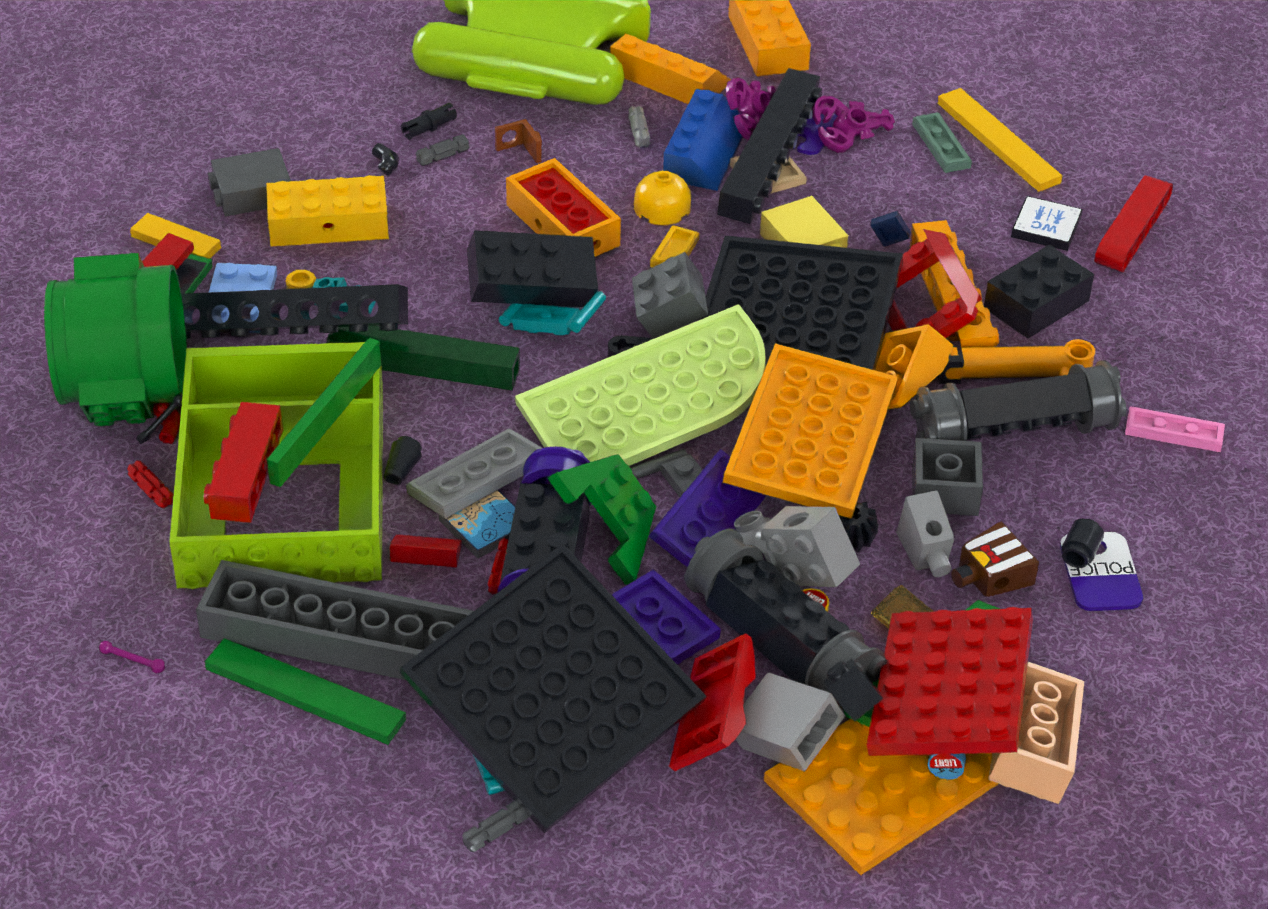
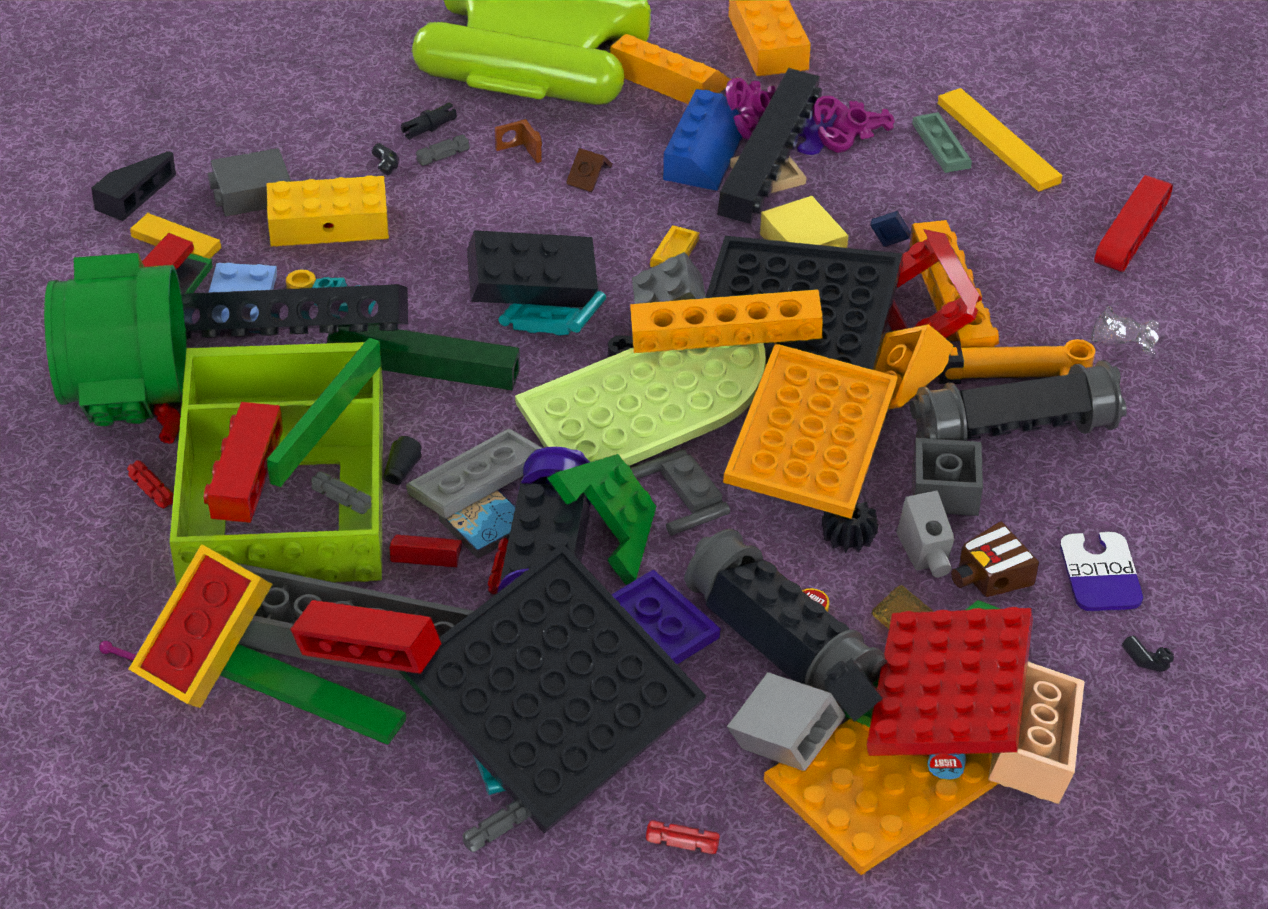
black hinge [136,394,183,444] -> none
brick [506,158,621,257] -> none
light grey axle [628,106,650,148] -> none
yellow cylinder [634,171,691,225] -> none
dark purple tile [648,449,767,567] -> none
red slope [669,633,756,771] -> none
light grey brick [734,506,860,587] -> none
black brick [984,244,1094,339] -> none
white tile [1011,196,1083,251] -> none
black brick [1062,518,1104,568] -> none
bright pink tile [1125,407,1225,452] -> none
none -> black slope [91,151,176,221]
none -> brick [129,544,272,708]
none -> red brick [290,600,442,674]
none -> dark grey axle [311,471,372,514]
none -> reddish brown bracket [566,148,613,192]
none -> light orange brick [630,290,823,353]
none -> red axle [646,820,720,854]
none -> clear animal [1091,306,1160,357]
none -> black arm [1122,636,1174,672]

